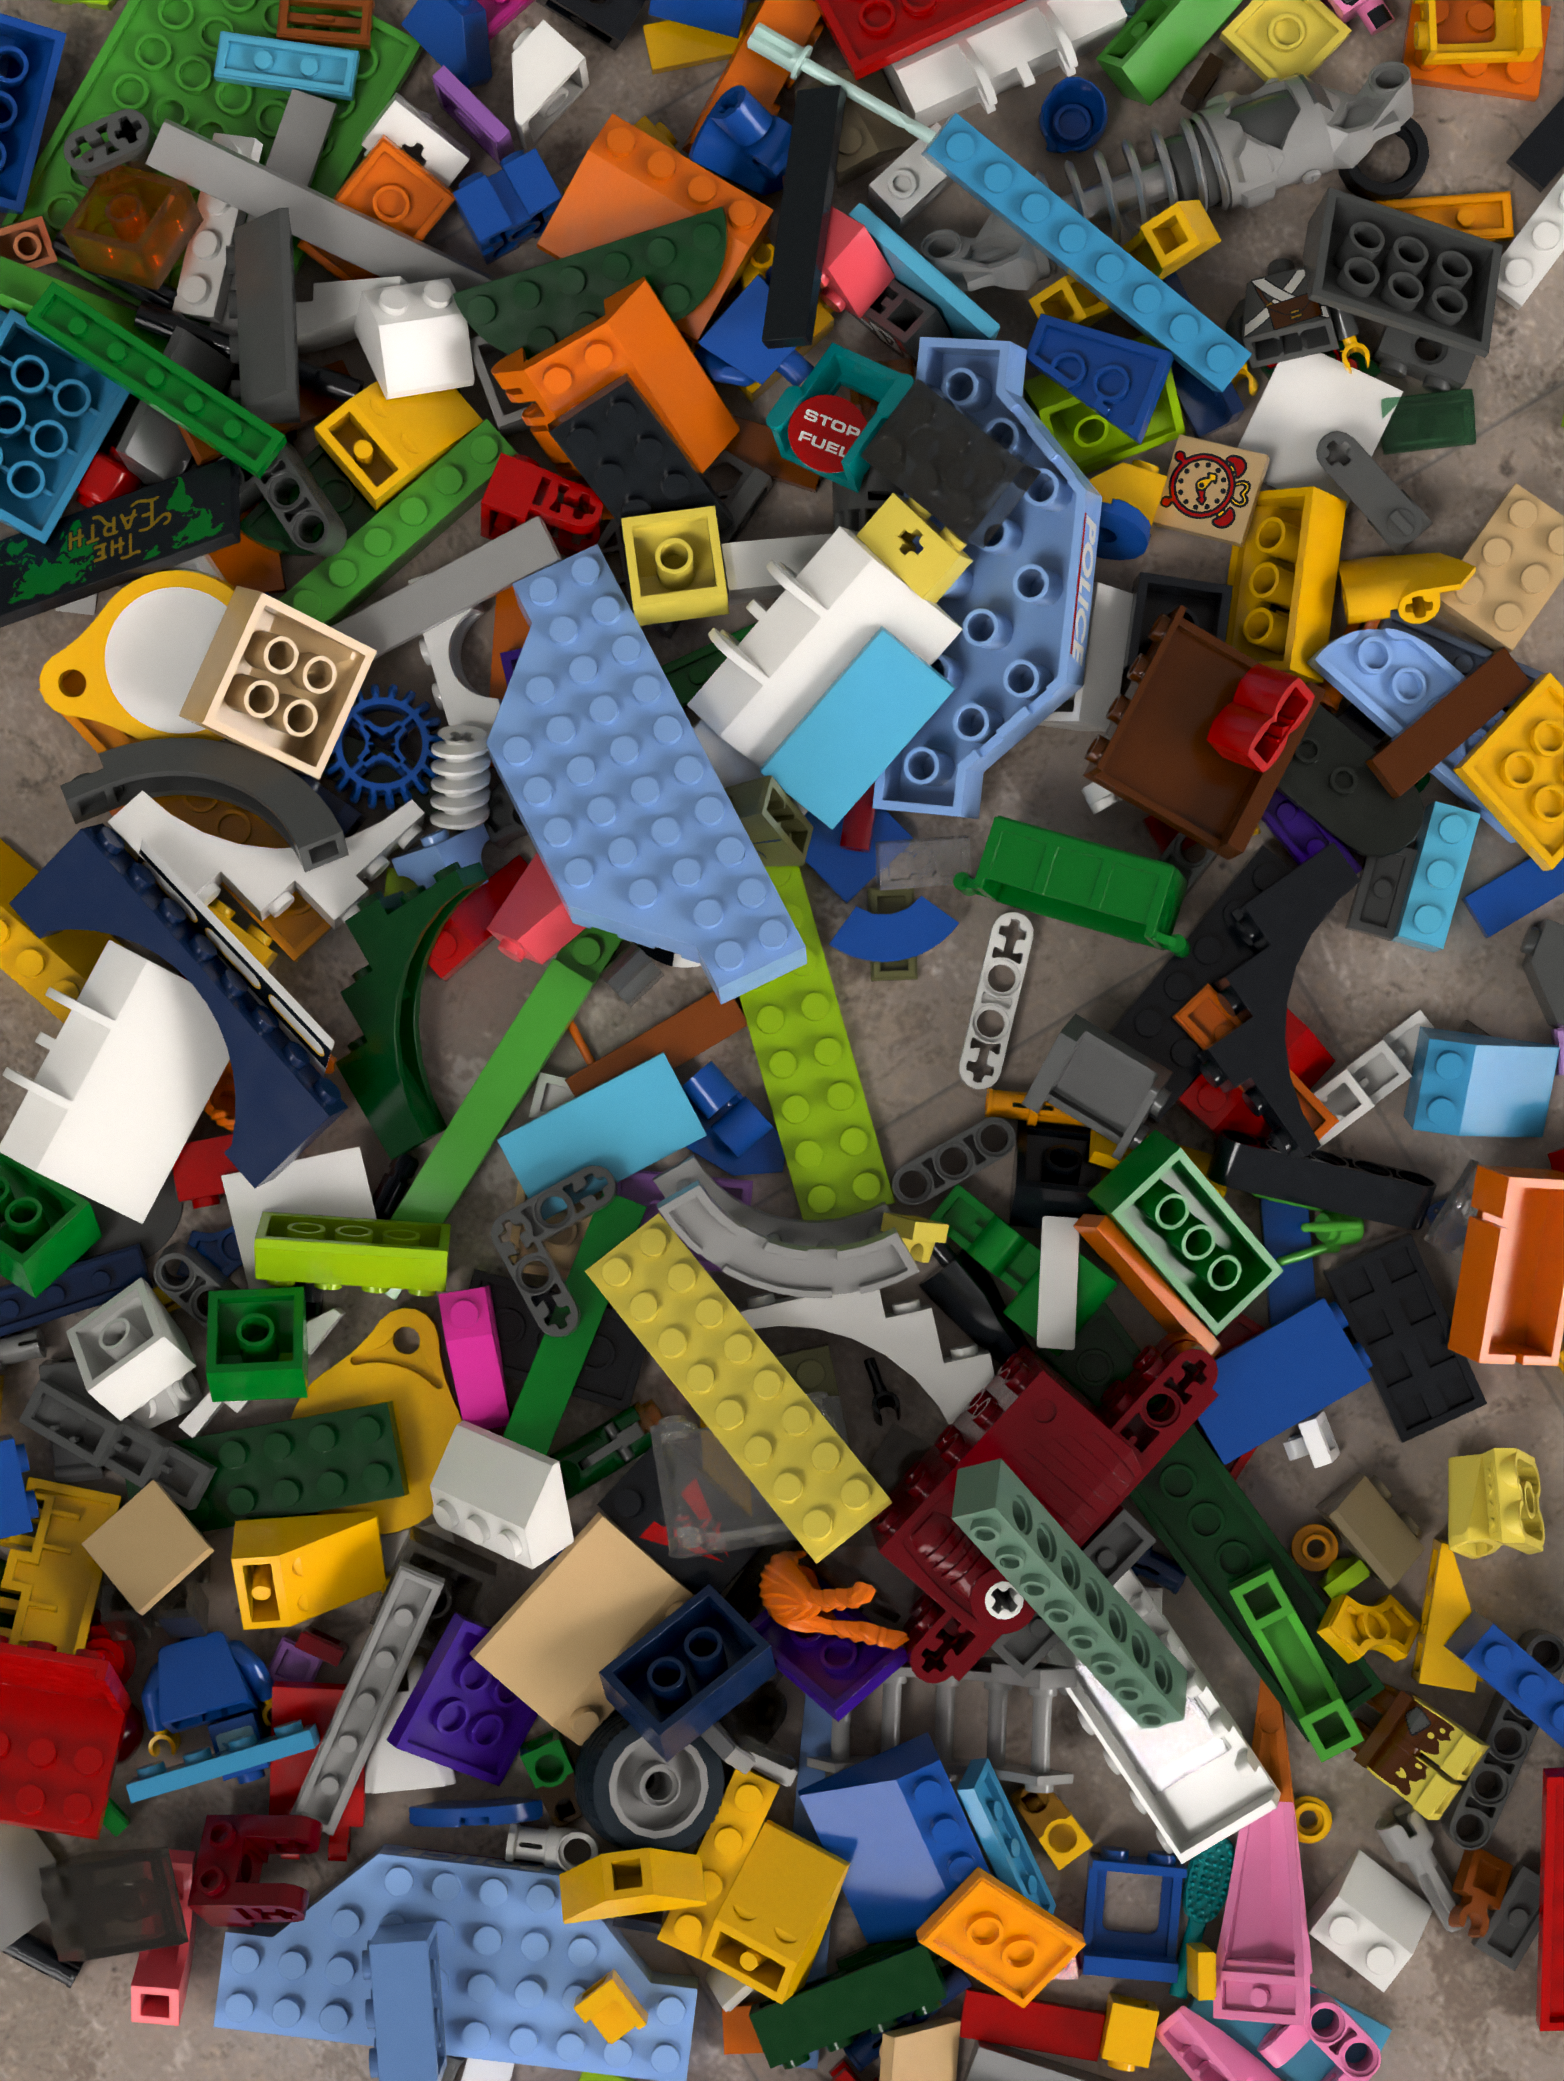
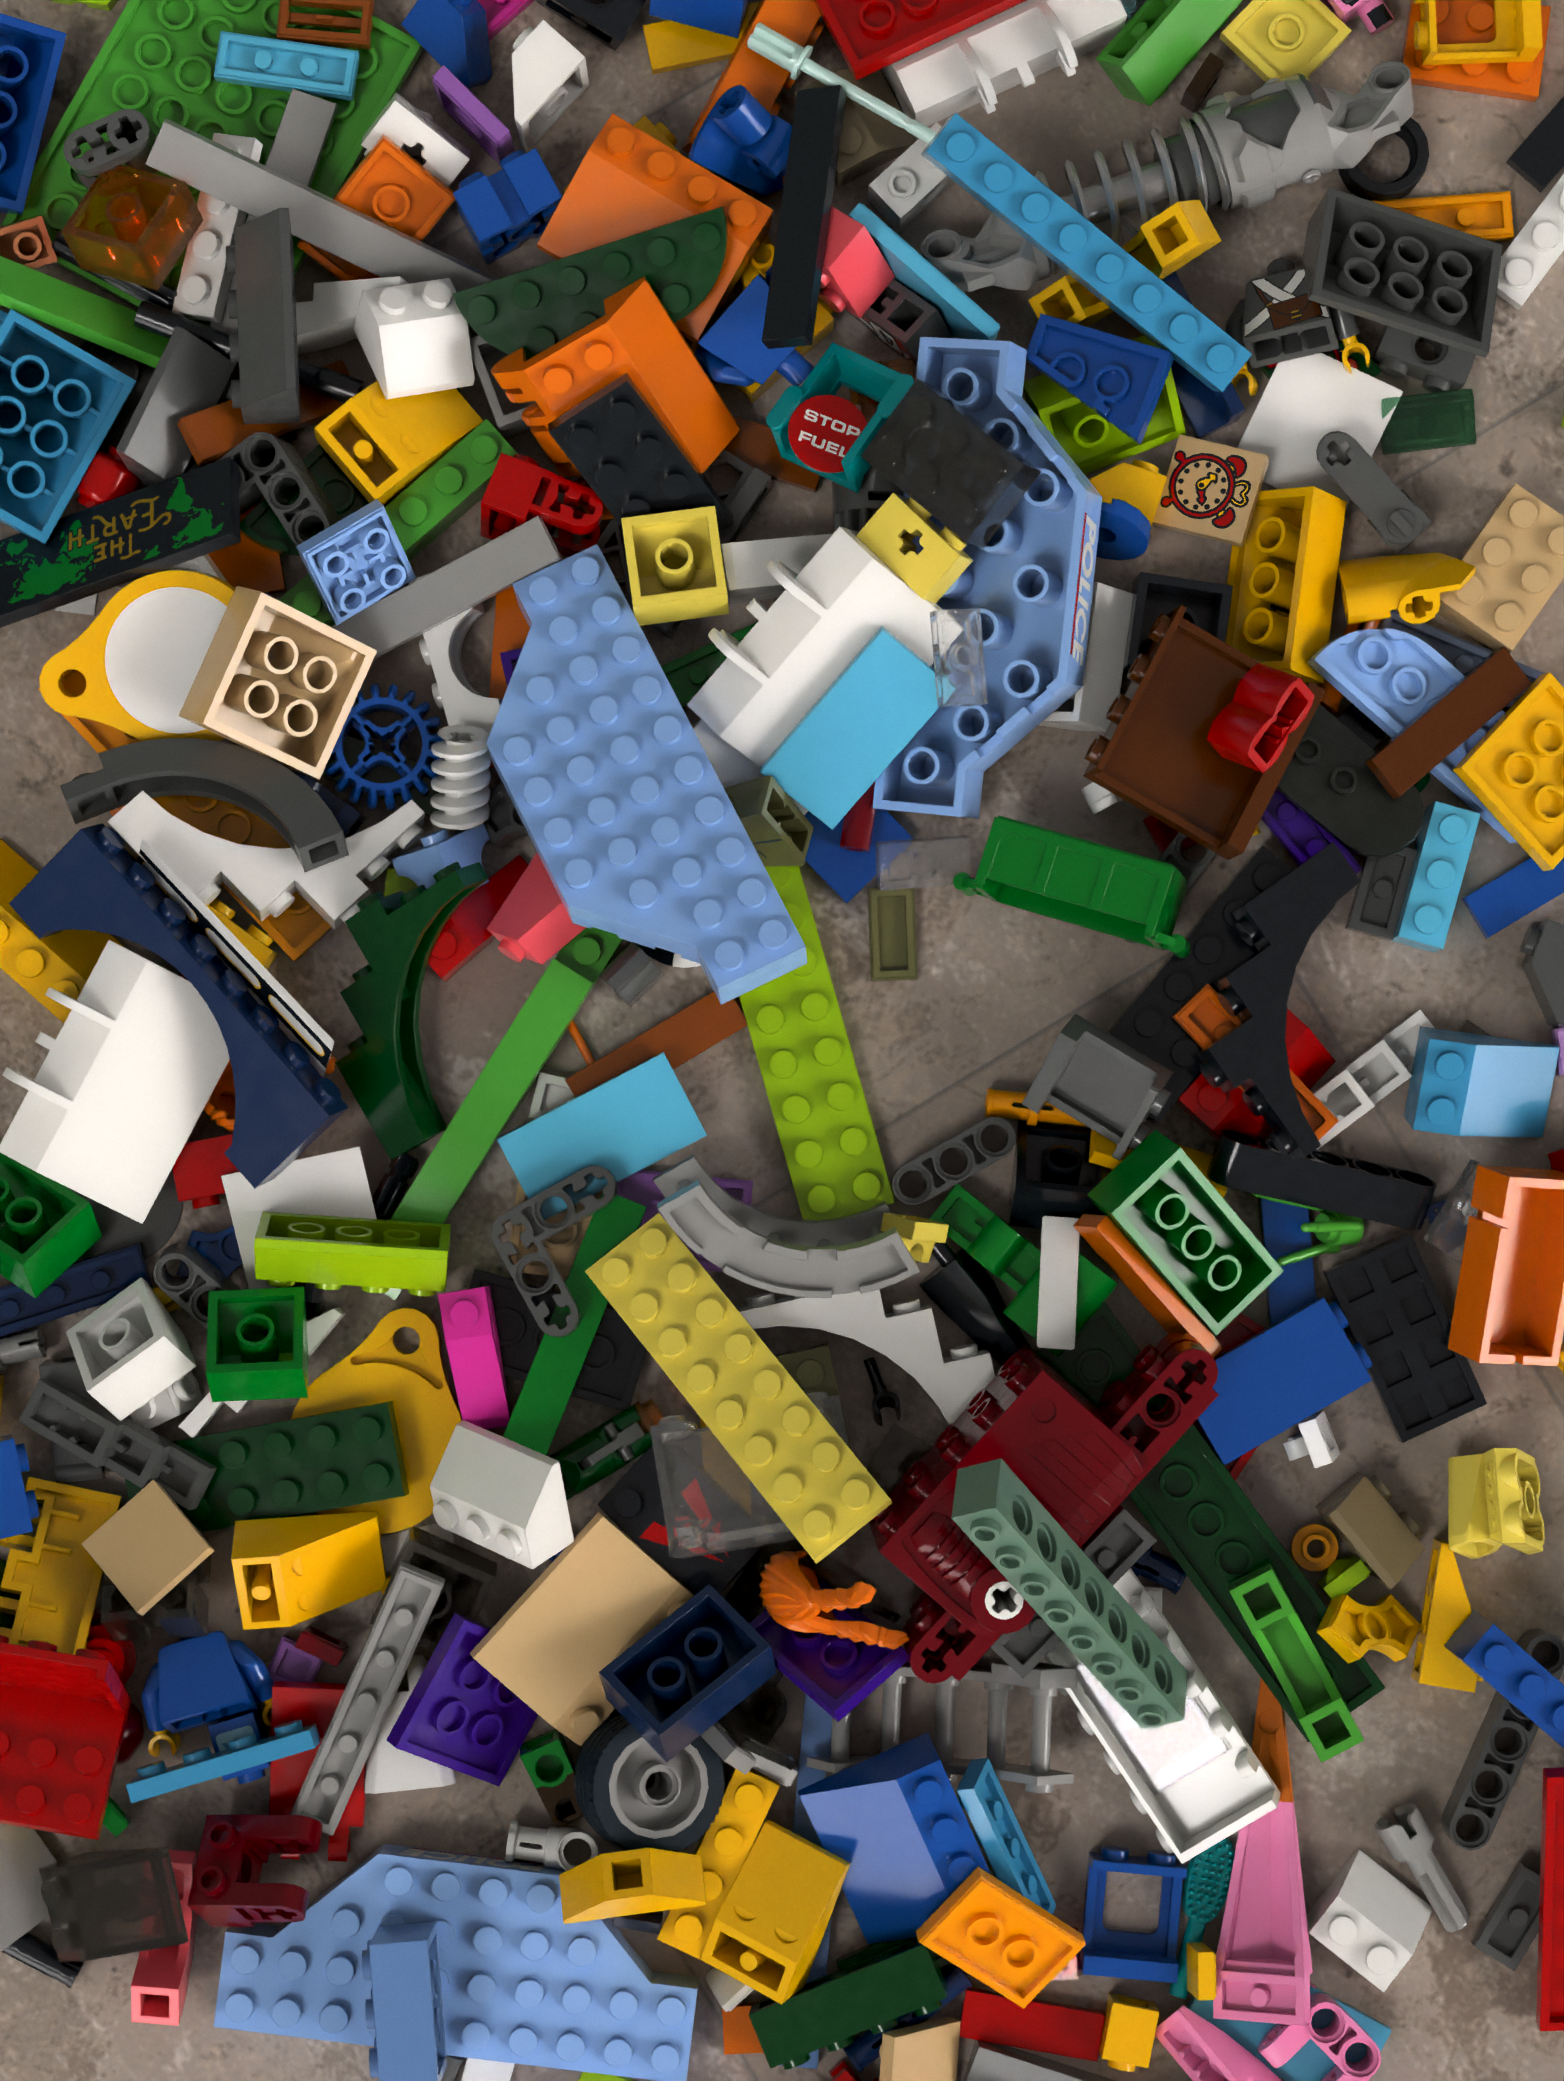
green plate [25,281,287,479] -> none
blue tile [409,1796,543,1827] -> none
yellow panel [574,1969,649,2044] -> none
blue panel [682,1061,785,1176] -> none
blue tile [829,896,959,962] -> none
white beam [958,912,1034,1090] -> none
leg [1010,1785,1093,1870] -> none
blue hair [1039,76,1109,154] -> none
yellow plate [1294,1795,1332,1844] -> none
hips [1350,1682,1490,1820] -> none
dark orange plate [1448,1848,1513,1938] -> none
none -> light blue tile [296,499,416,625]
none -> clear plate [930,609,988,708]

